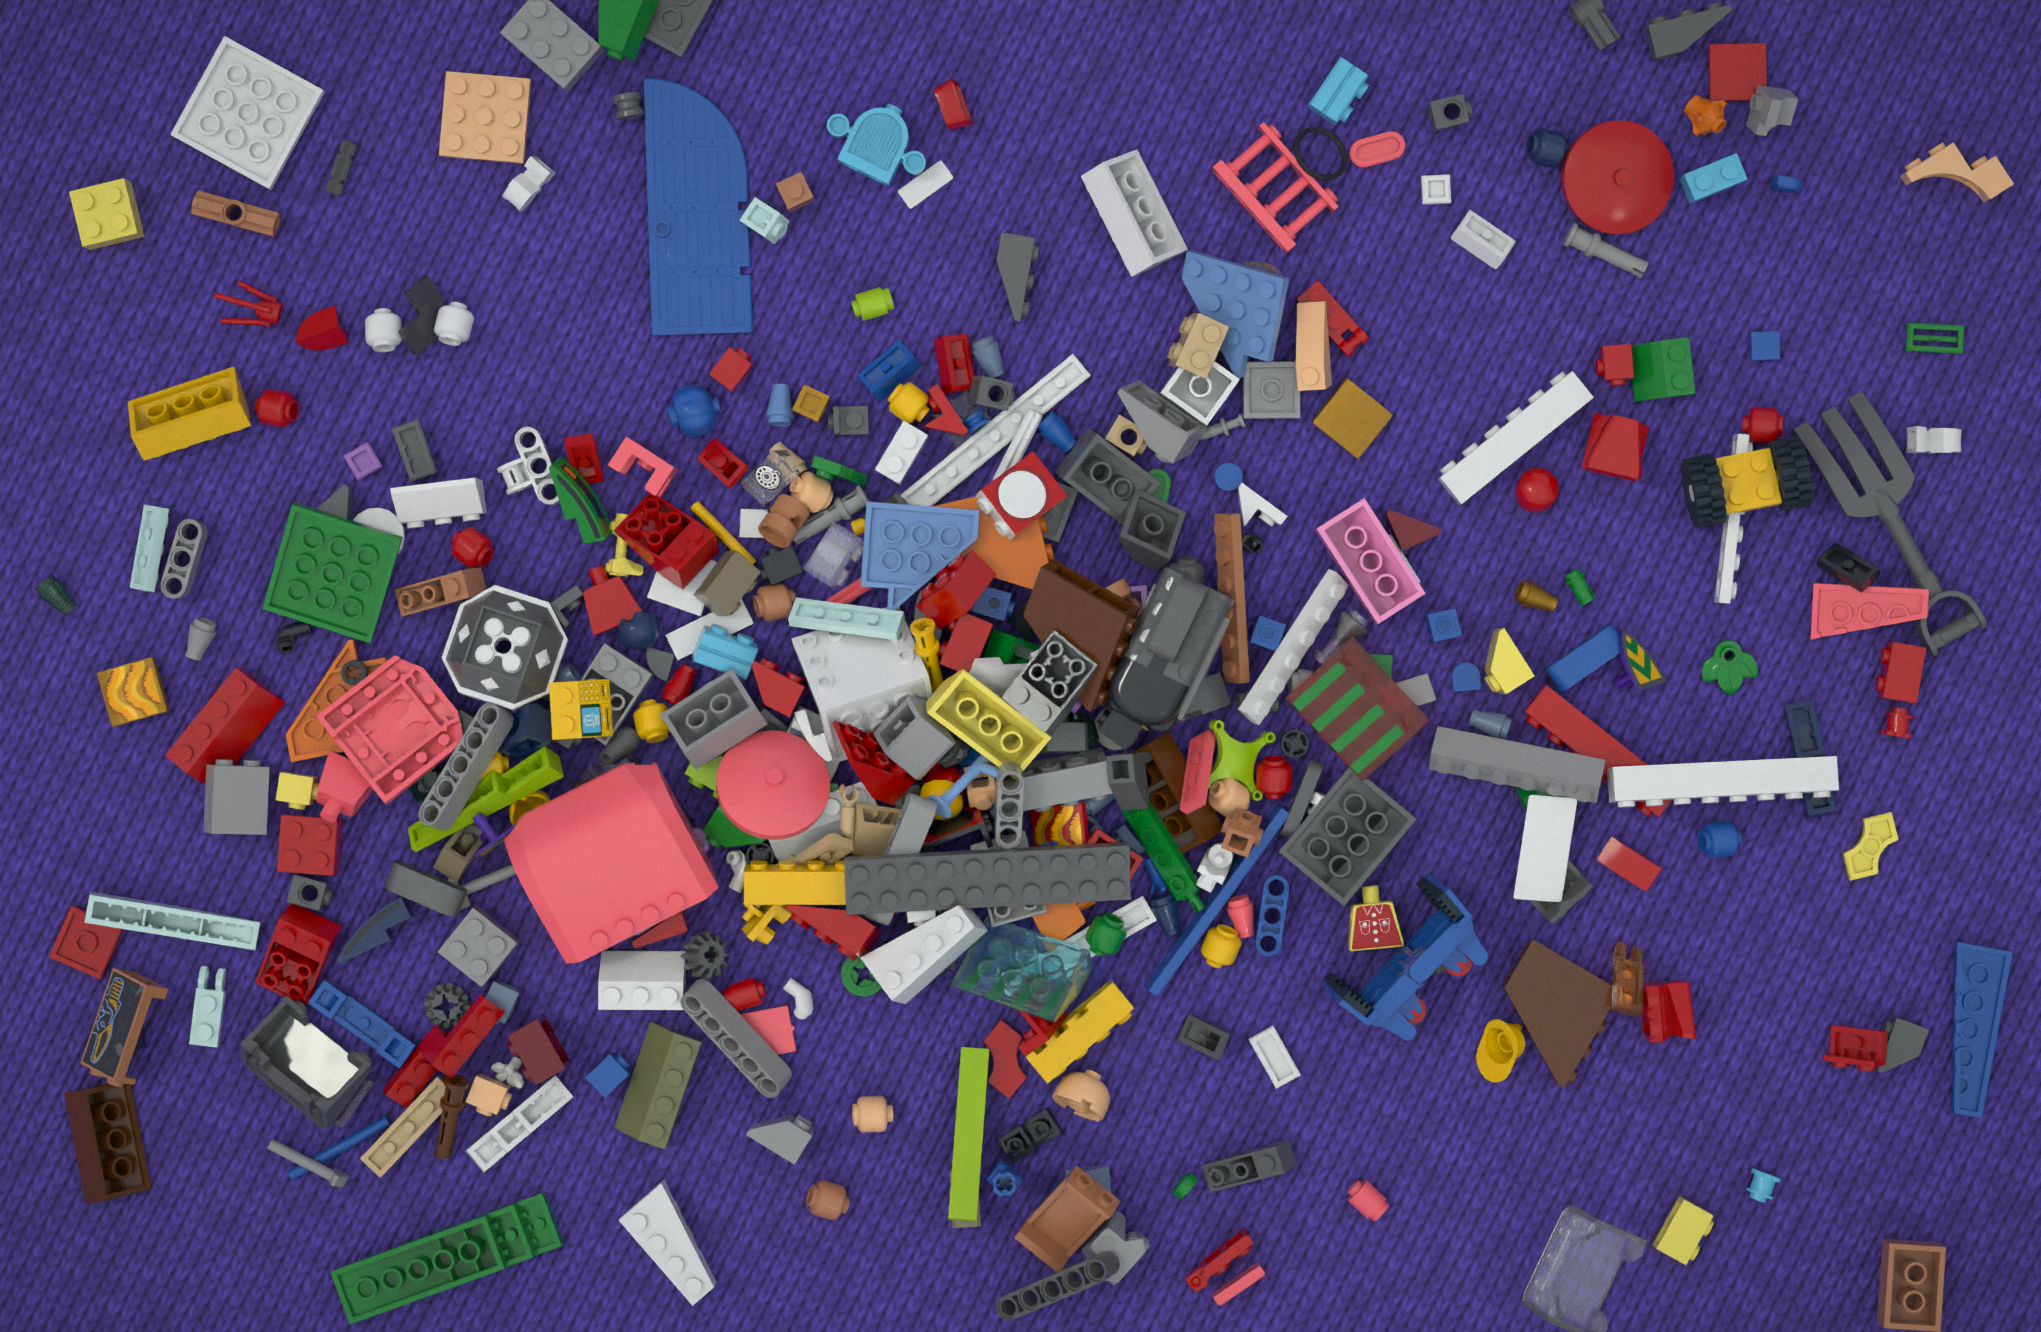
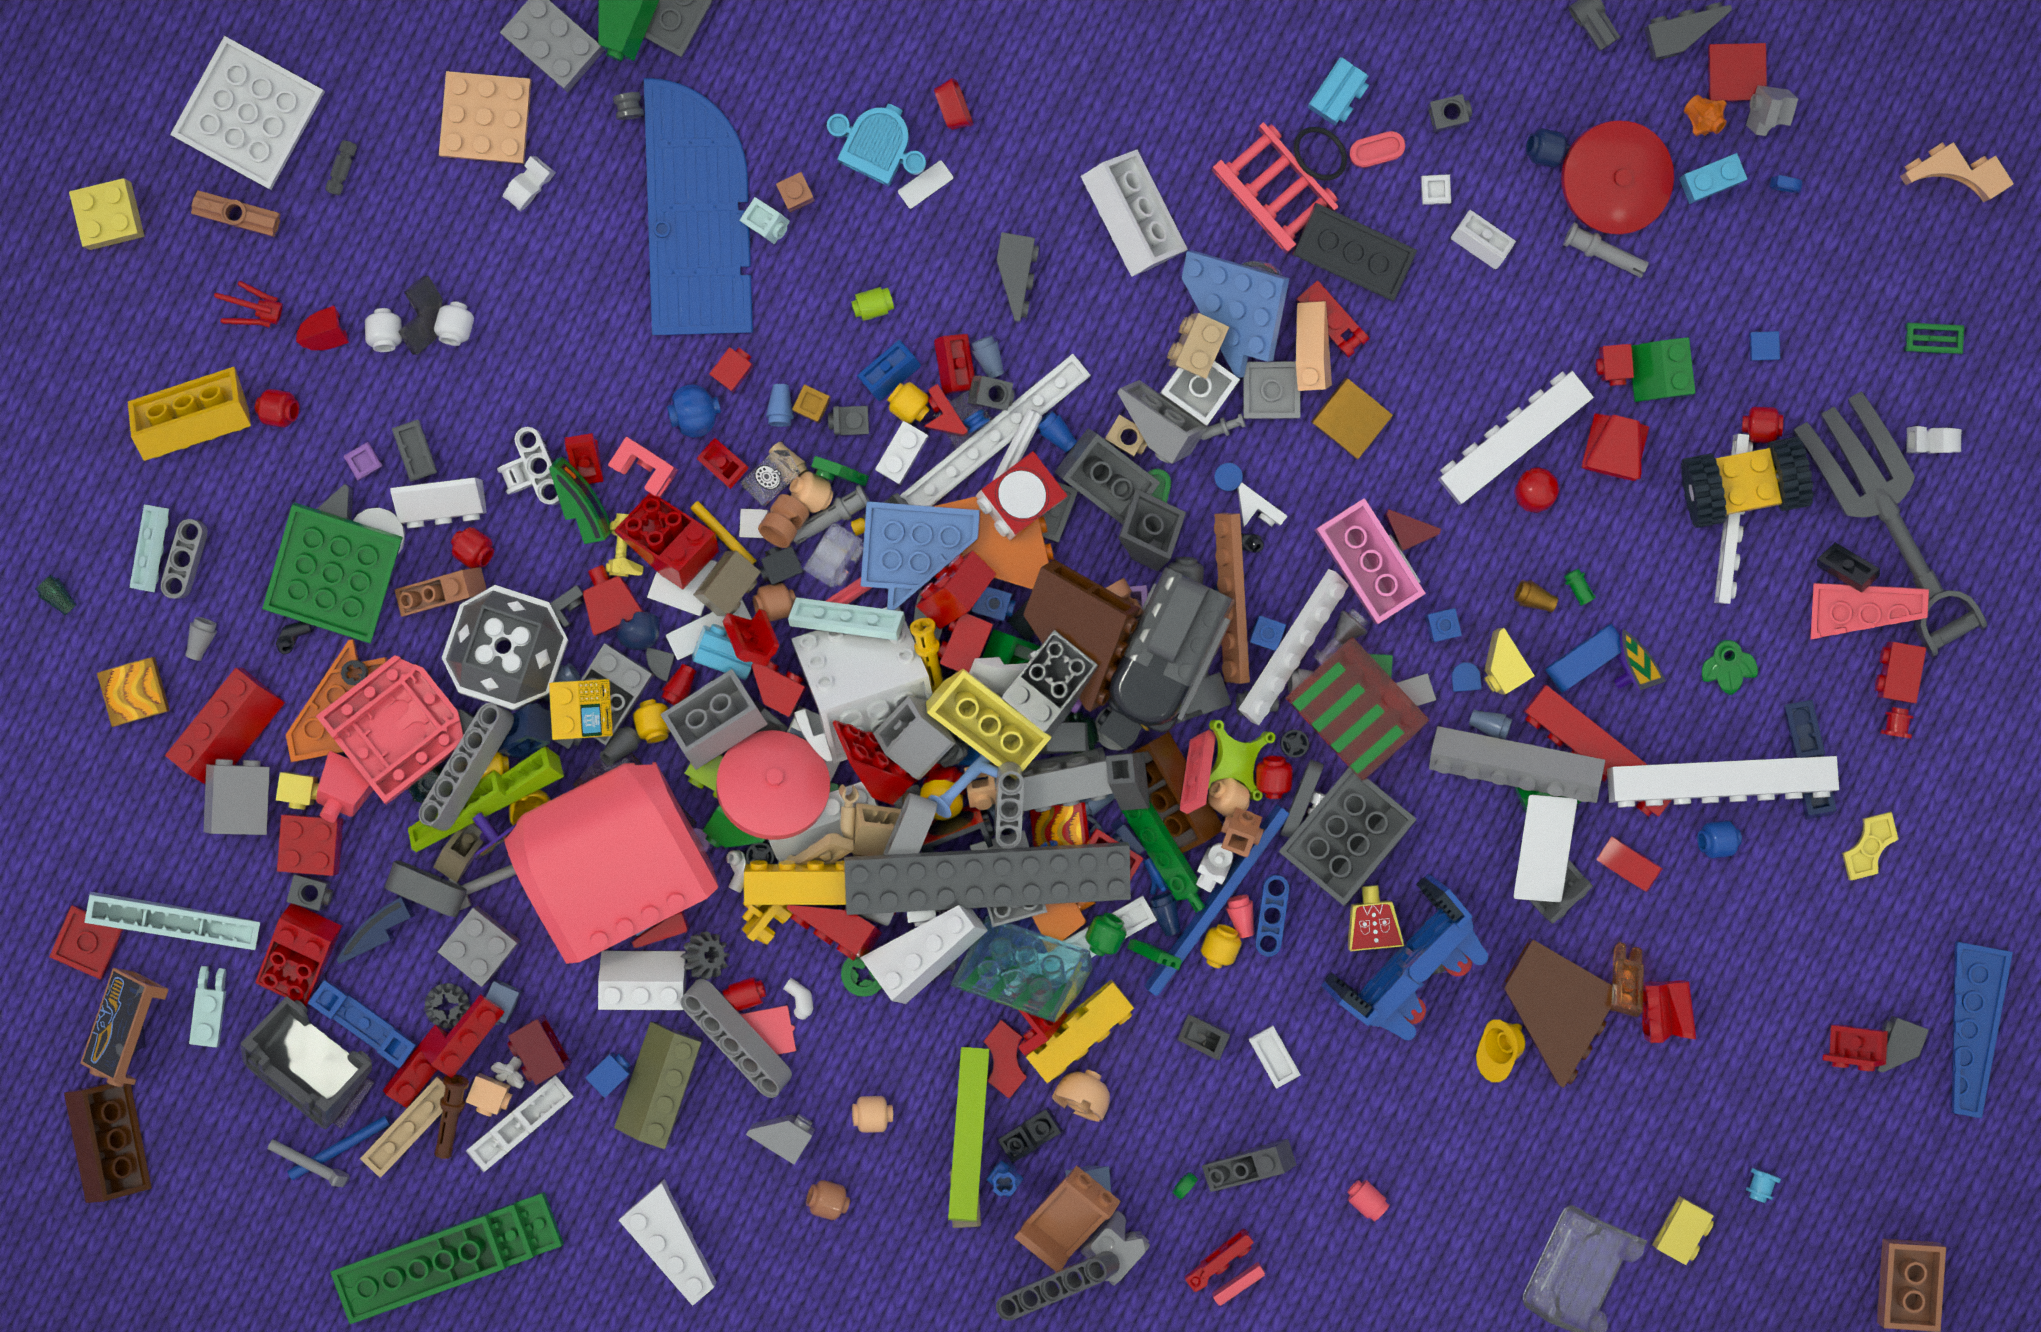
none -> red bracket [722,609,779,666]
none -> green tile [1127,939,1182,970]
none -> black tile [1292,203,1417,302]

